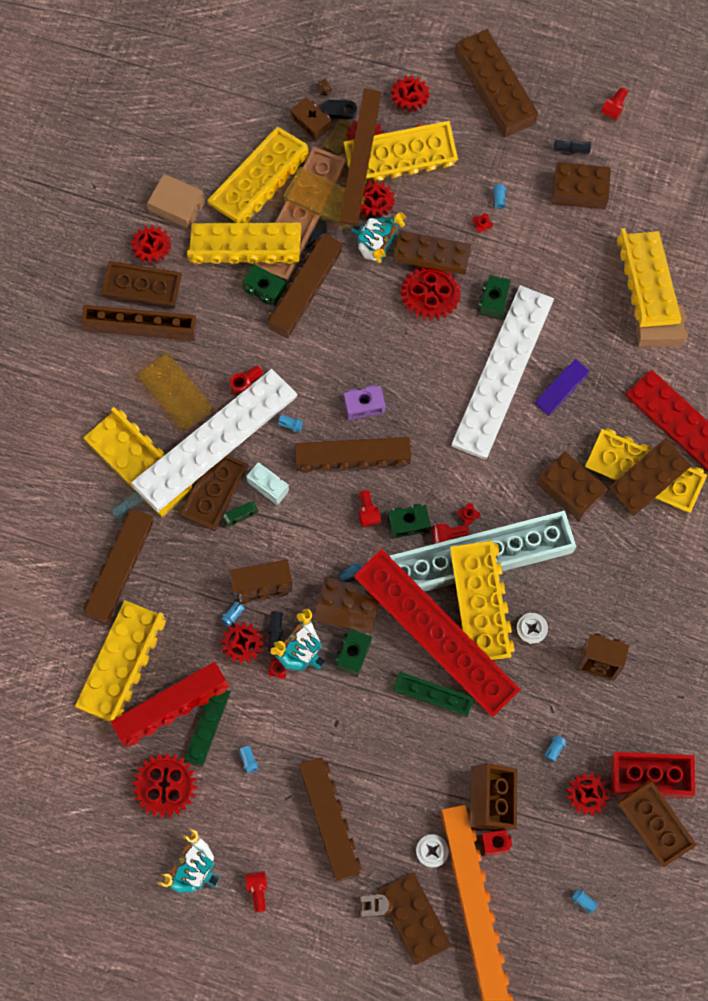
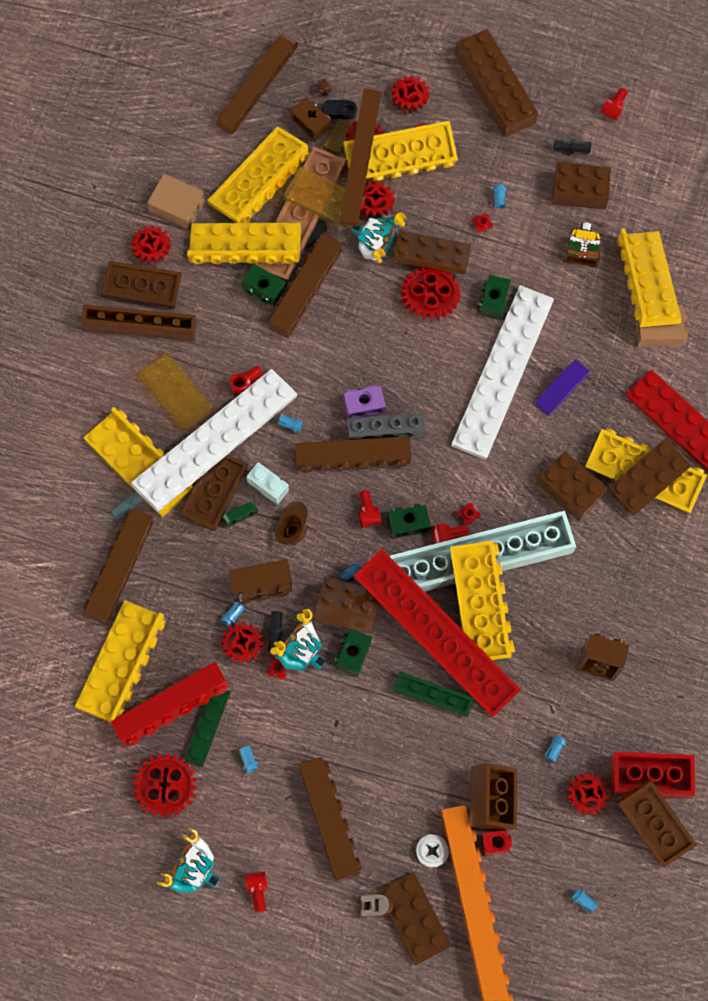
white gear [517,613,548,644] -> none
none -> reddish brown beam [216,33,298,135]
none -> reddish brown piece [275,501,308,546]
none -> dark grey brick [347,413,425,440]
none -> torso [563,223,600,268]

